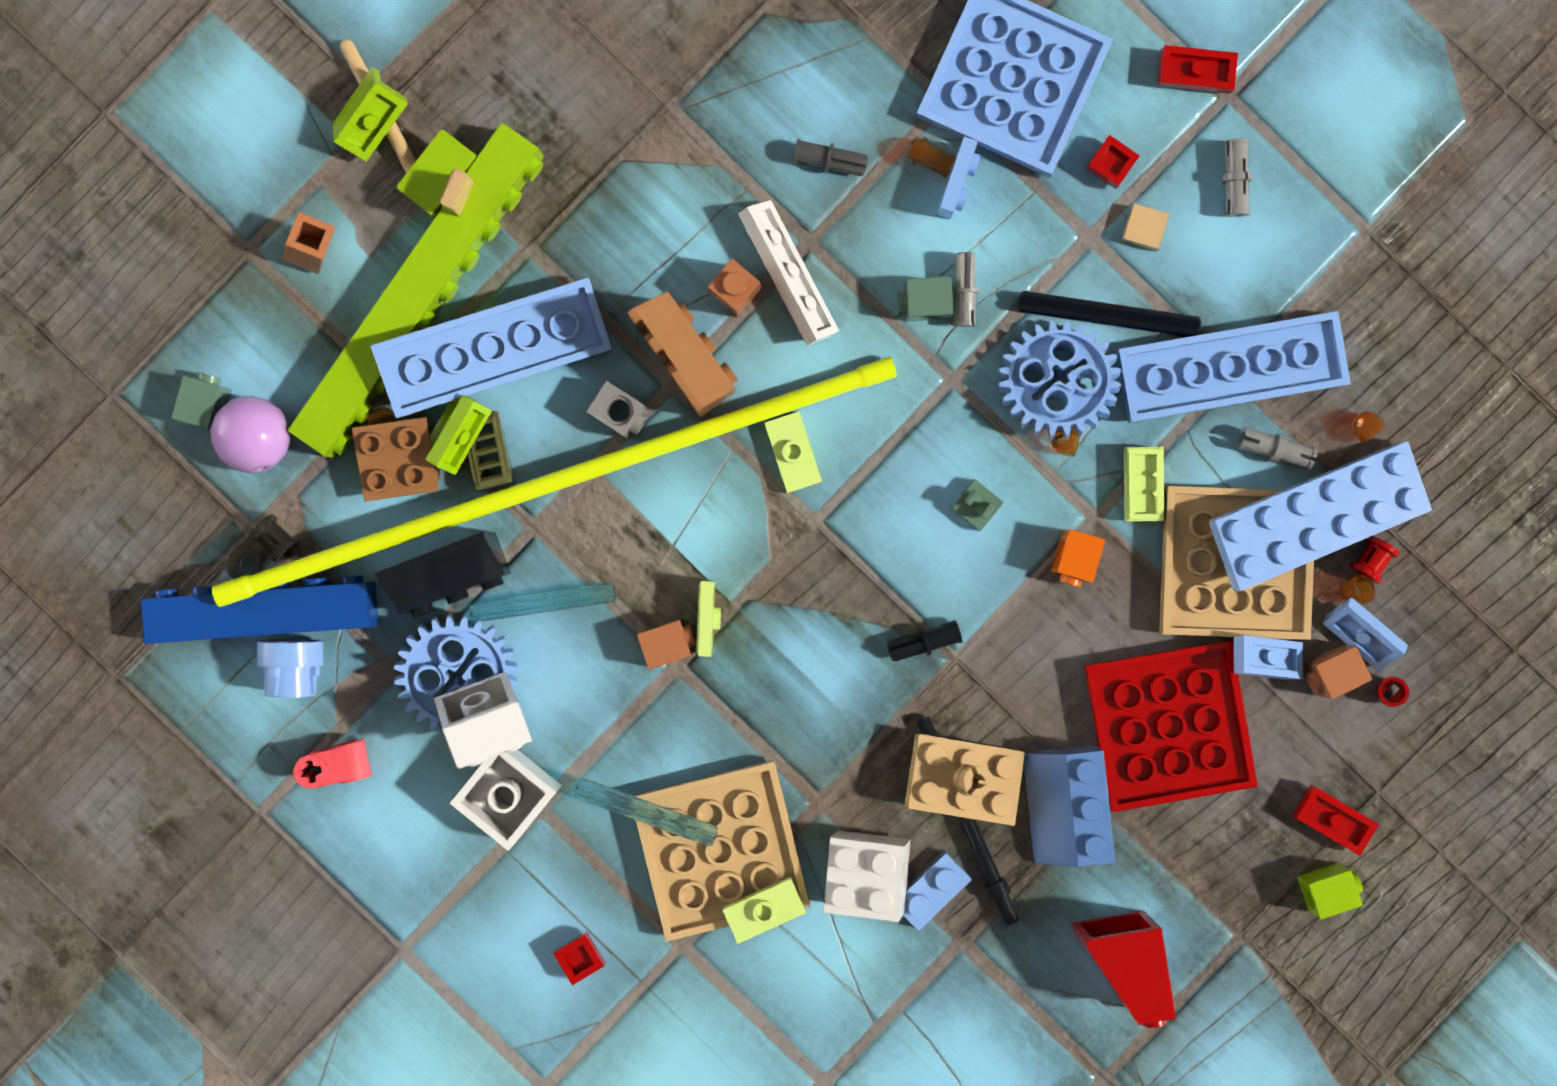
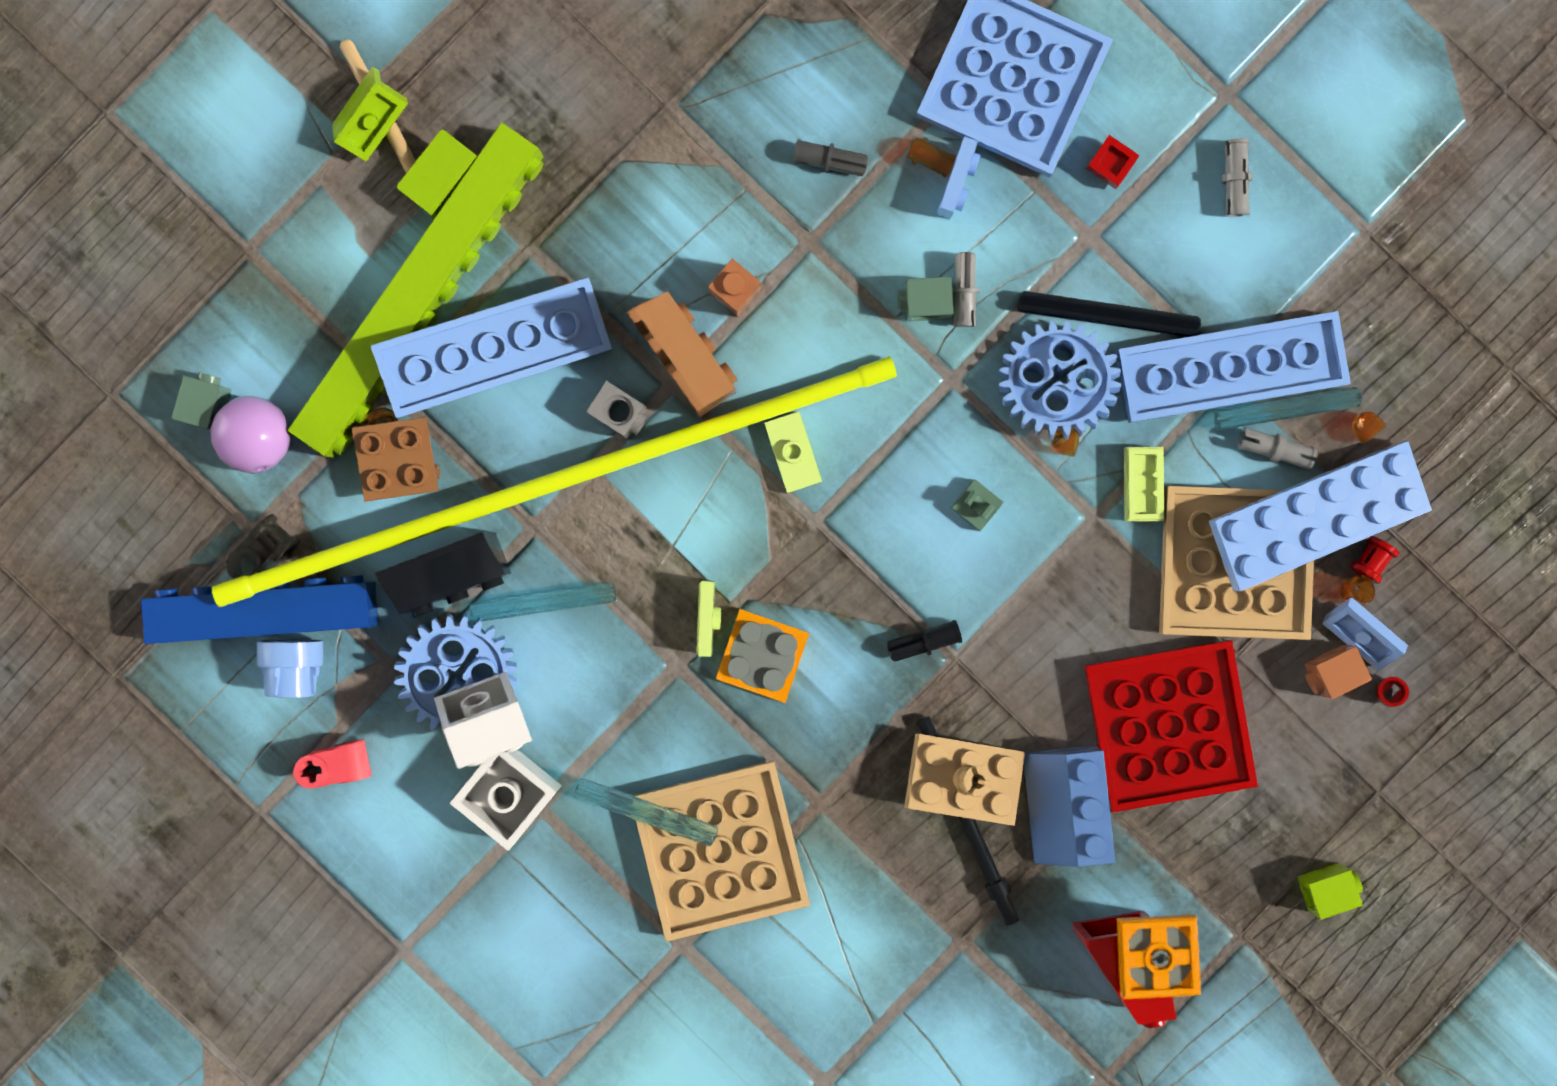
nougat brick [283,212,335,274] -> none
lime panel [425,395,492,475] -> none
tan tile [439,168,474,217] -> none
olive slope [468,411,516,492] -> none
red plate [553,931,606,986] -> none
nougat brick [637,618,697,670] -> none
yellowish green plate [722,876,806,944] -> none
white plate [738,200,839,346] -> none
white brick [824,831,911,922] -> none
light blue plate [903,850,972,931] -> none
orange brick [1051,529,1105,587] -> none
tan tile [1121,203,1169,251] -> none
red plate [1157,45,1238,94] -> none
light blue plate [1234,635,1303,680] -> none
red plate [1292,784,1379,856] -> none
none -> light grey piece [715,609,810,703]
none -> light orange piece [1117,914,1201,999]
none -> clear light blue axle [1214,387,1362,430]

